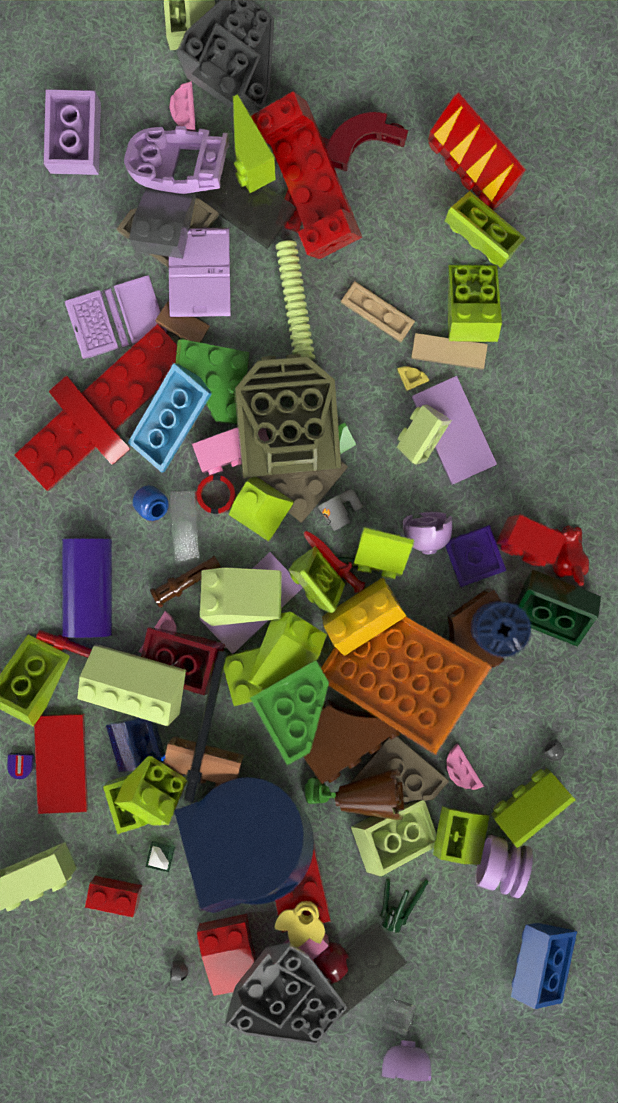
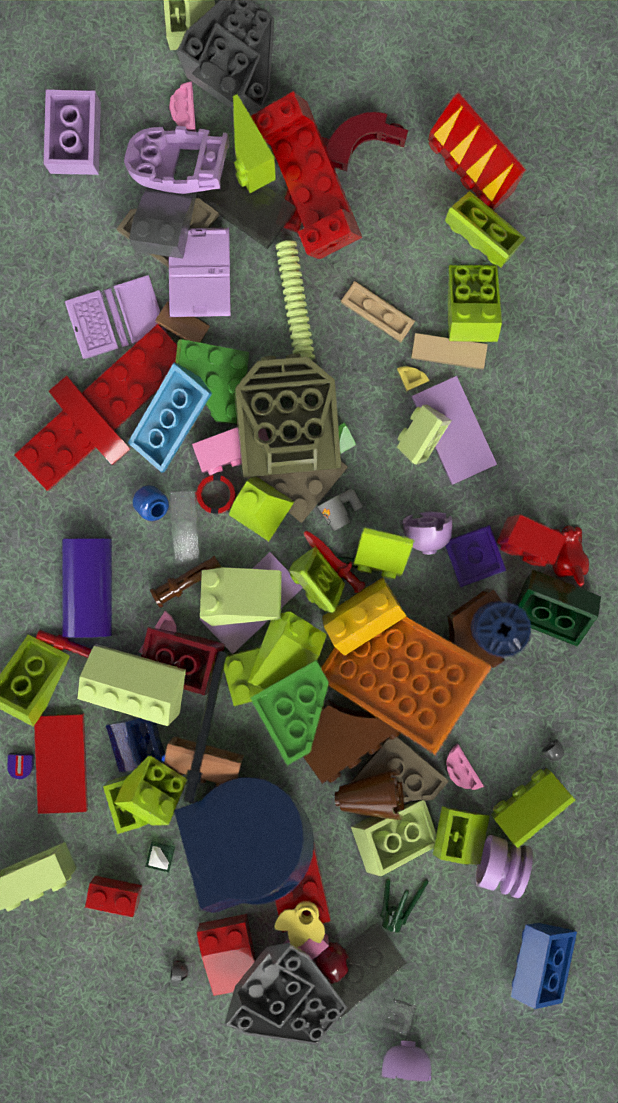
bright green piece [304,777,336,804] -> none

